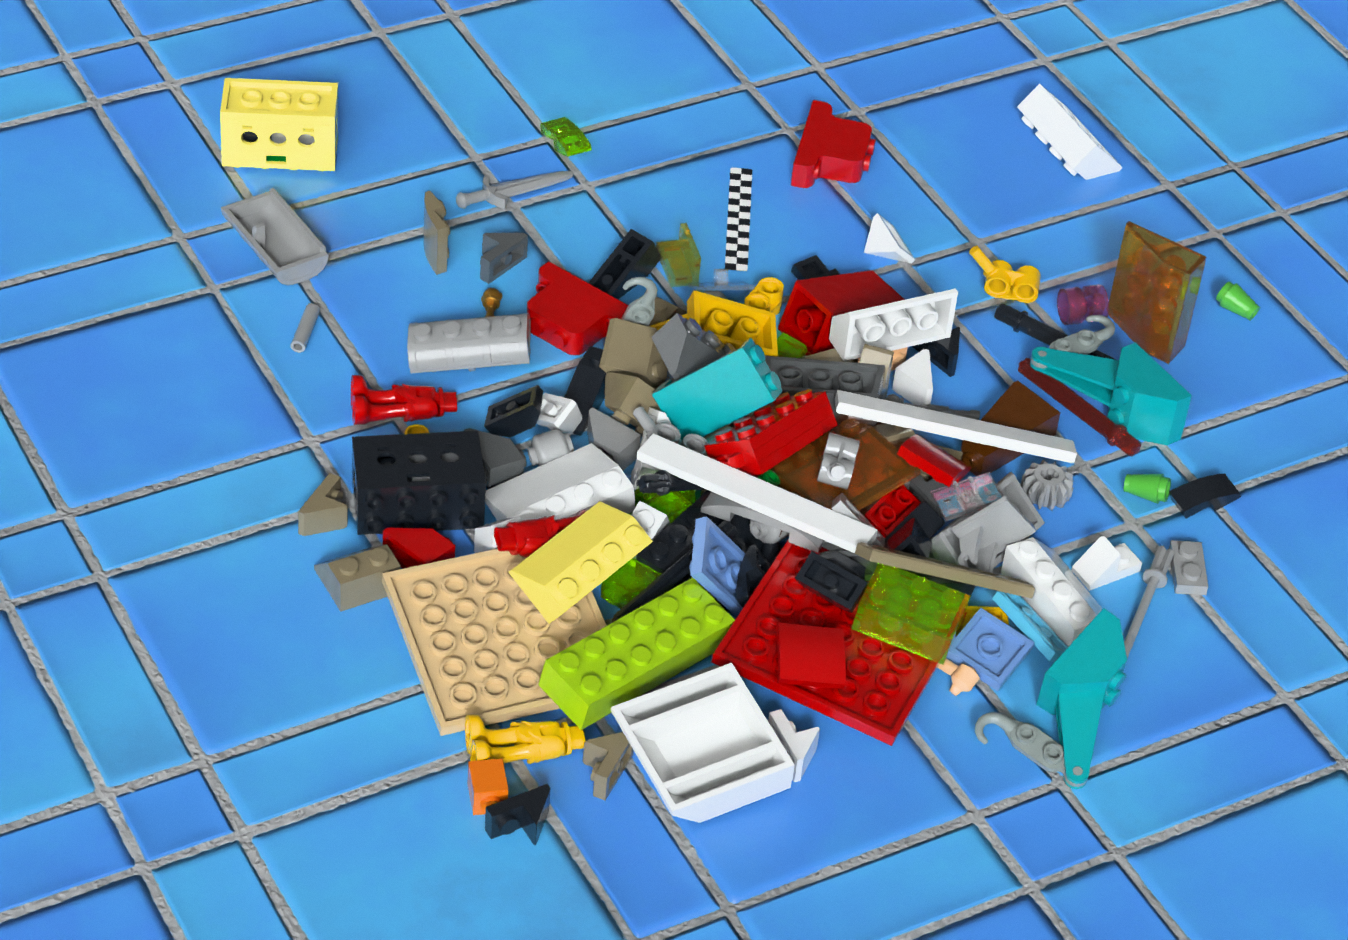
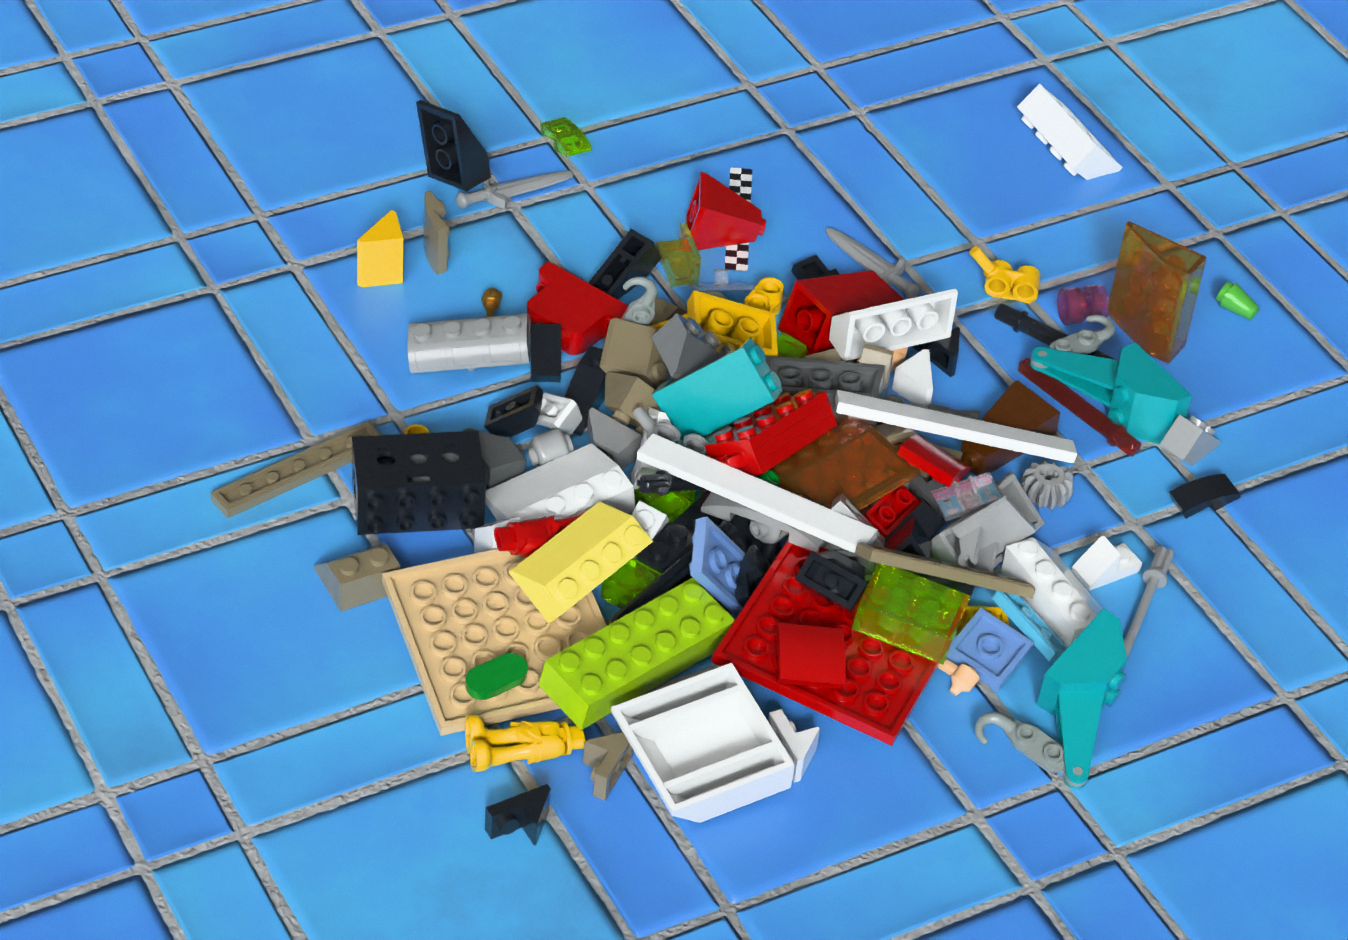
light yellow piece [220,78,338,171] -> none
light grey container [221,188,328,285] -> none
light grey piece [291,303,320,353] -> none
dark tan slope [298,473,348,536] -> none
red piece [351,375,457,425] -> none
red slope [383,528,455,569] -> none
orange brick [467,758,508,815] -> none
dark grey slope [480,233,528,284] -> none
red brick [791,100,876,188] -> none
light grey beam [817,432,860,490] -> none
white slope [864,213,915,264] -> none
bright green cone [1123,474,1171,504] -> none
light grey plate [1169,540,1208,595] -> none
none -> dark tan tile [210,422,382,518]
none -> yellow slope [357,210,403,287]
none -> black slope [416,100,491,192]
none -> green tile [465,653,528,700]
none -> black slope [530,324,561,383]
none -> red slope [685,172,766,251]
none -> light grey sword [826,228,920,299]
none -> light grey slope [1159,414,1221,466]

